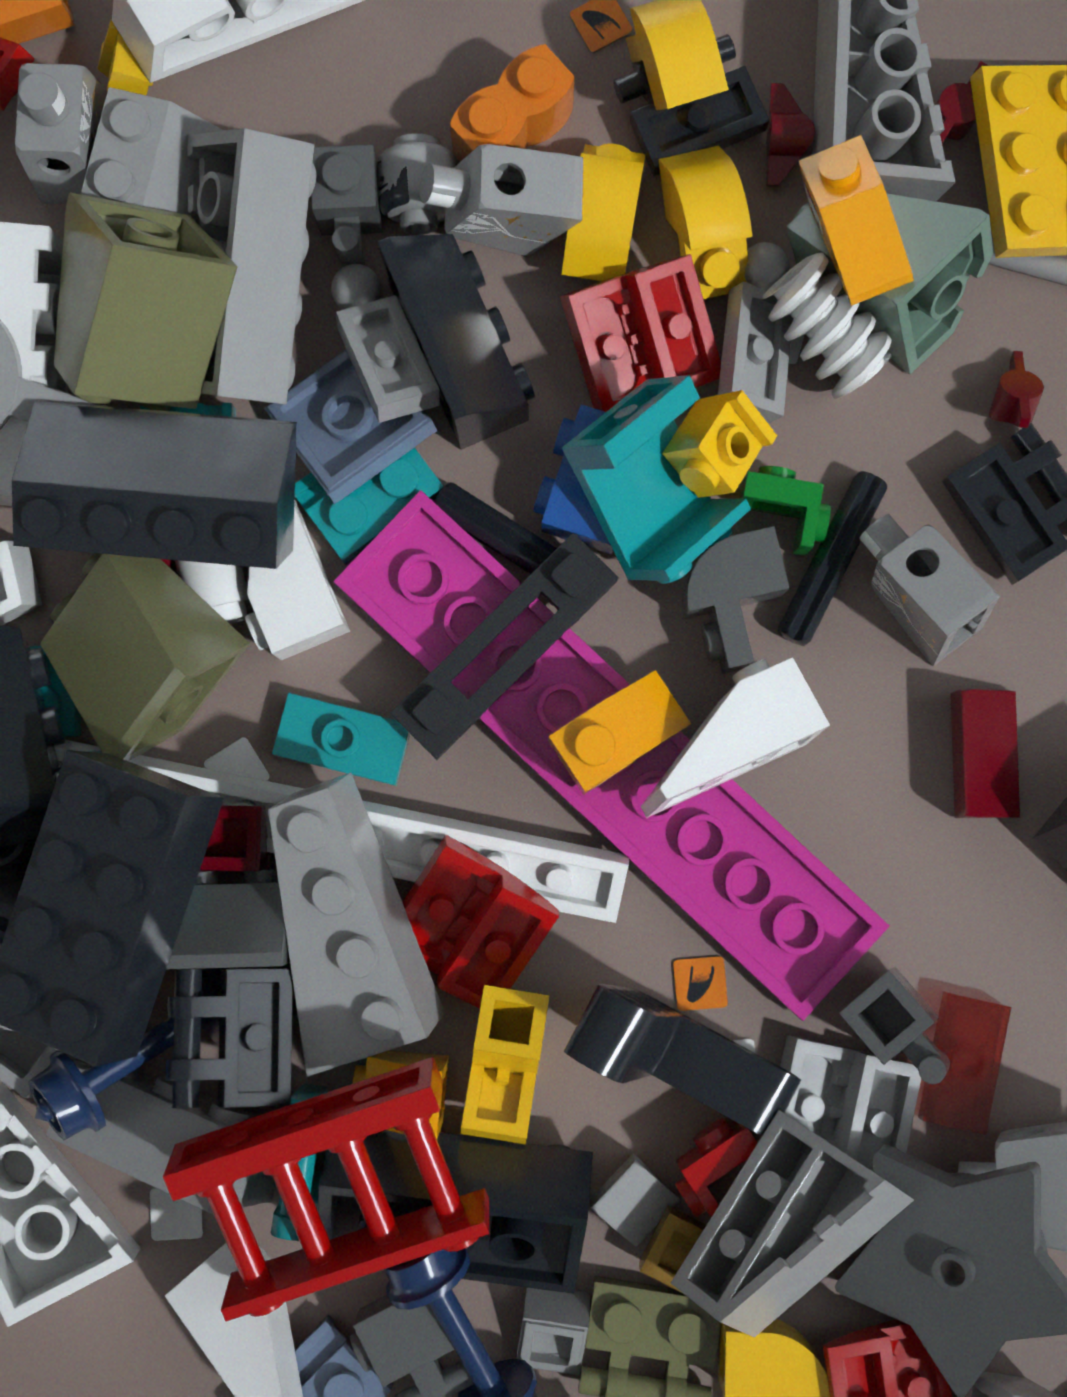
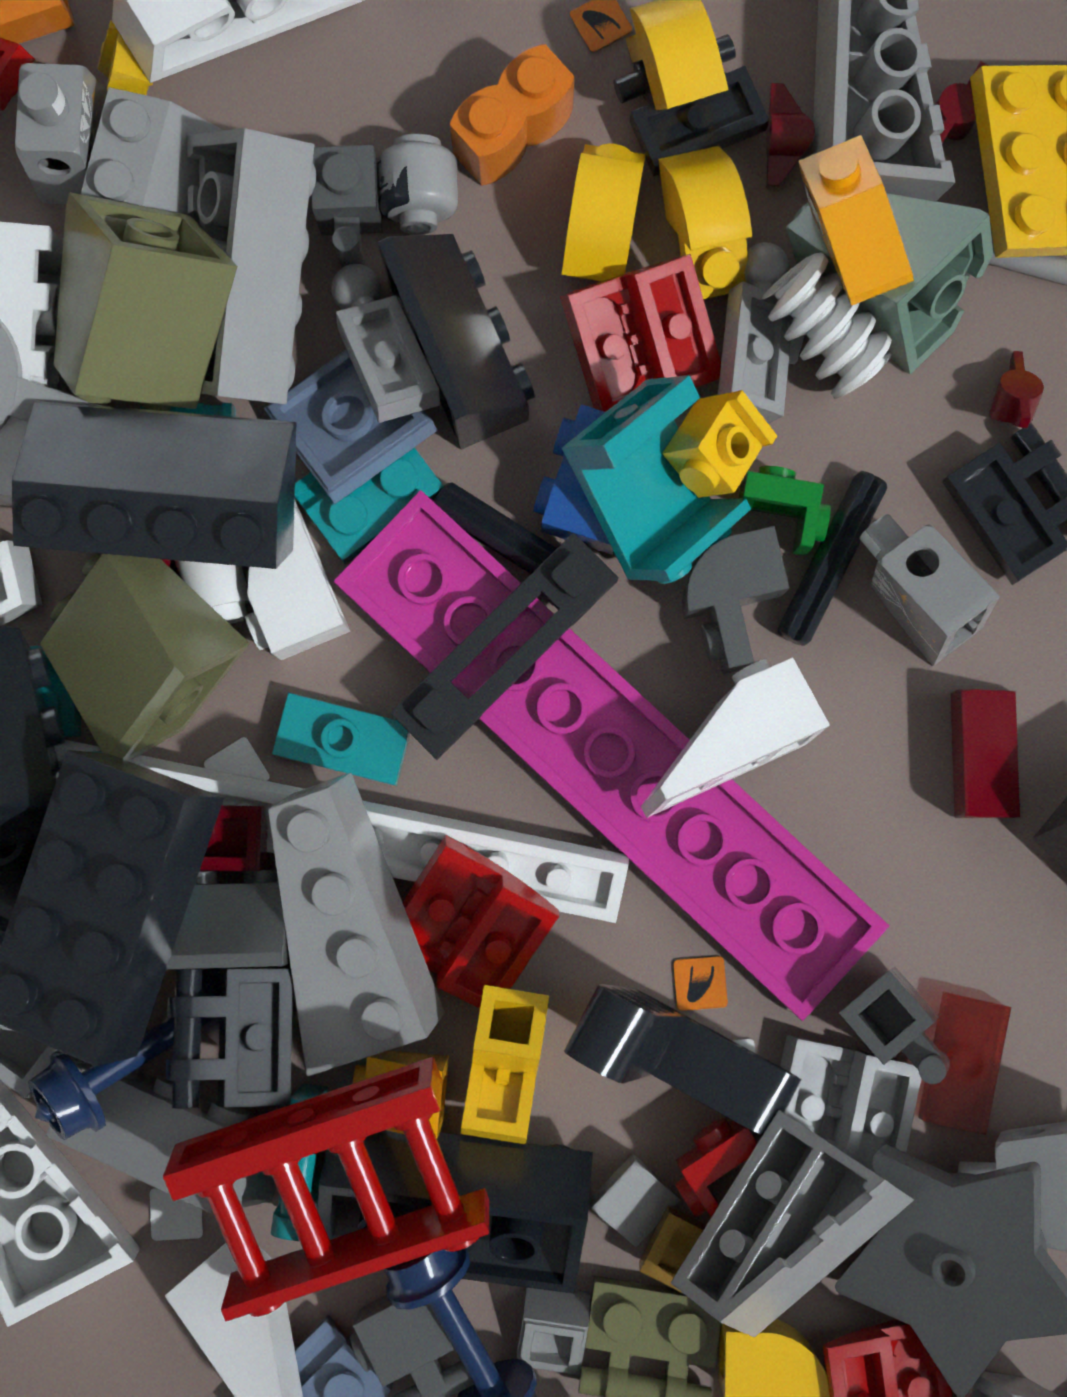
light grey torso [419,144,583,256] -> none
light orange slope [548,670,691,795] -> none

